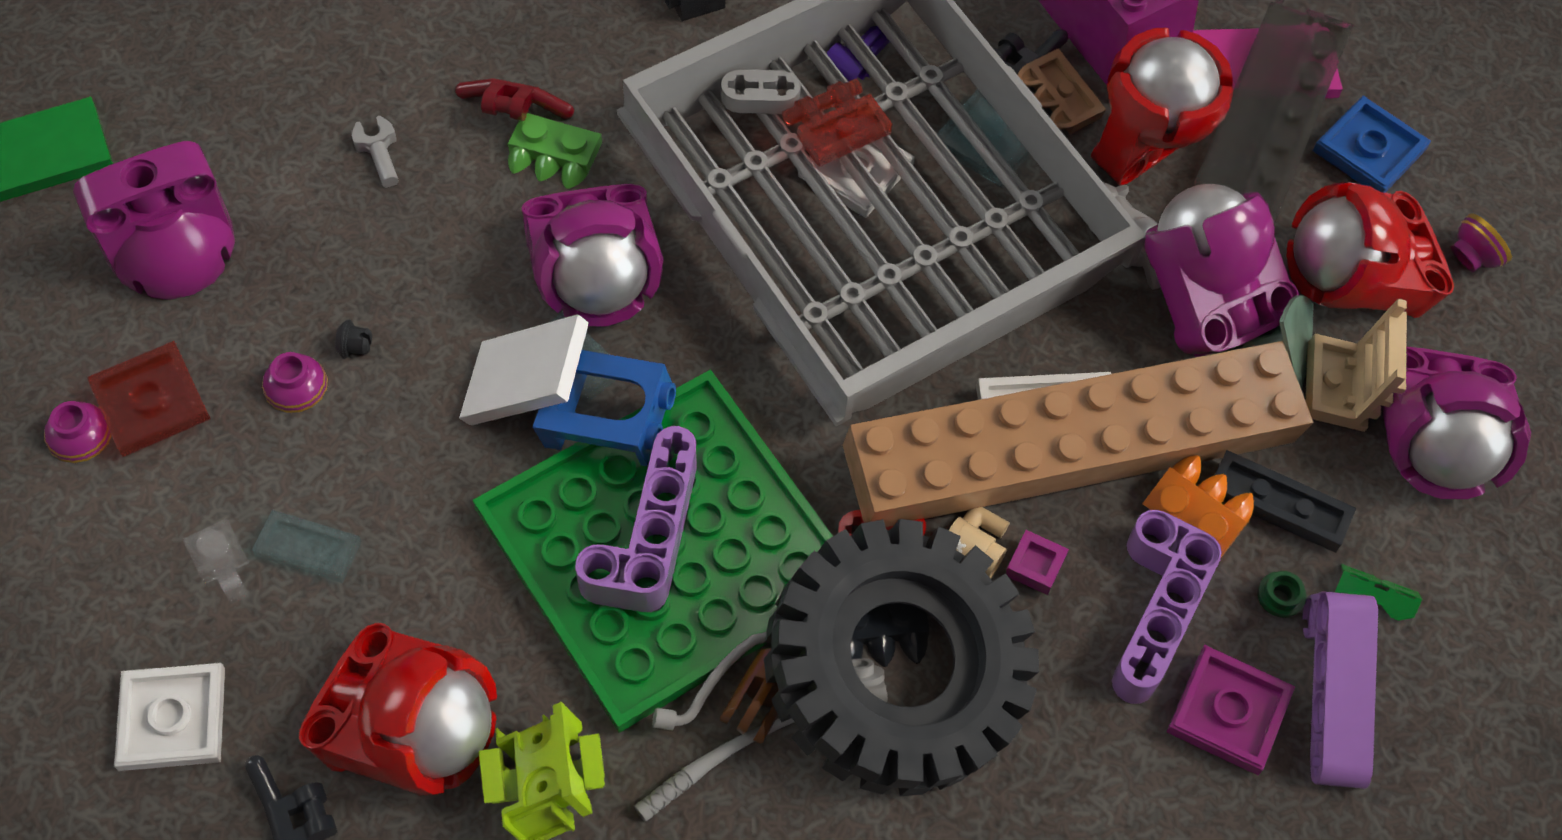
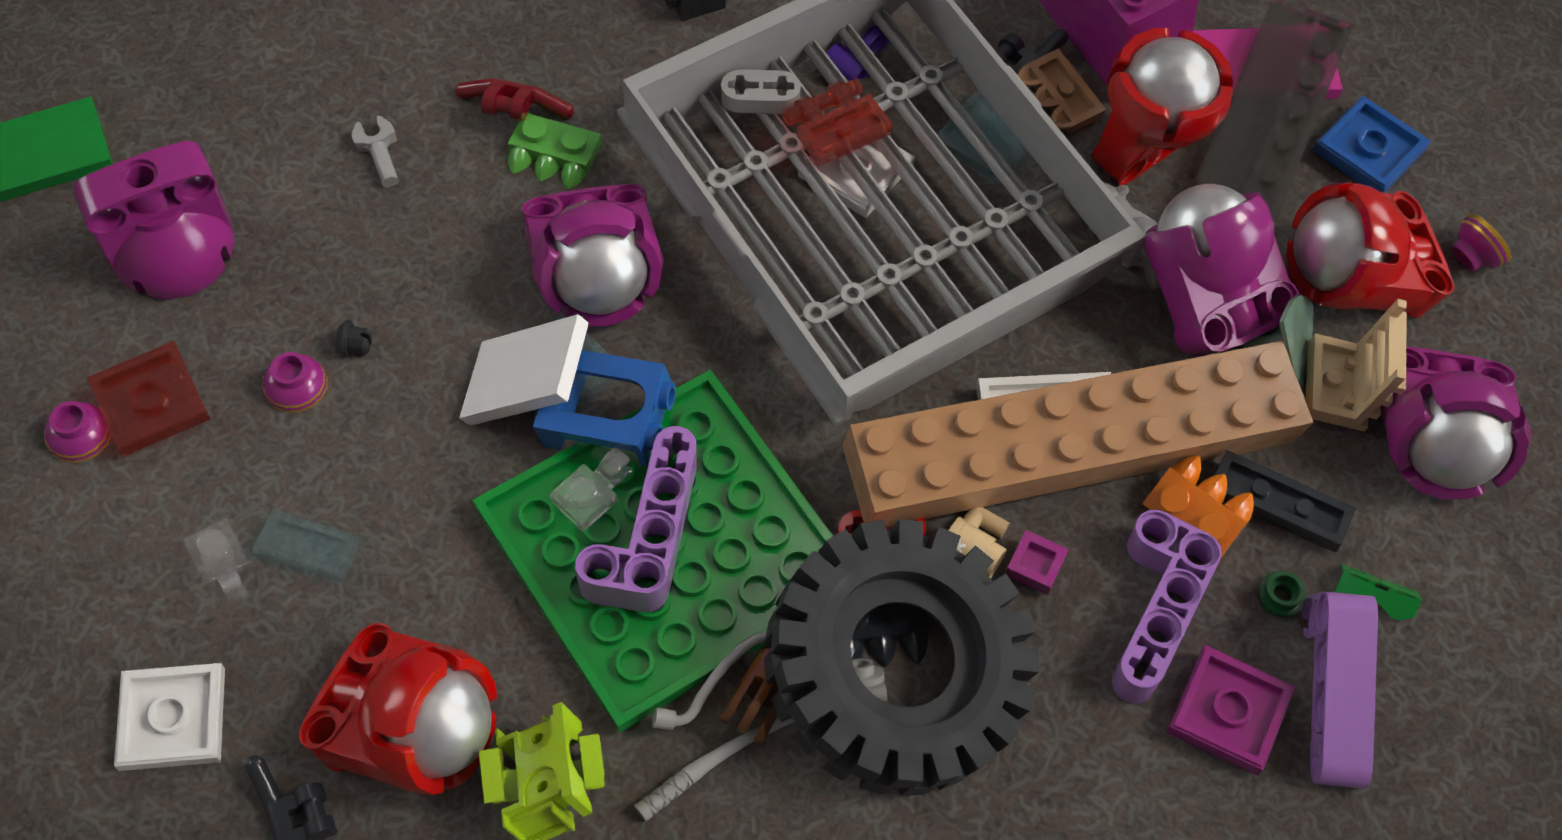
none -> clear plate [549,447,632,532]

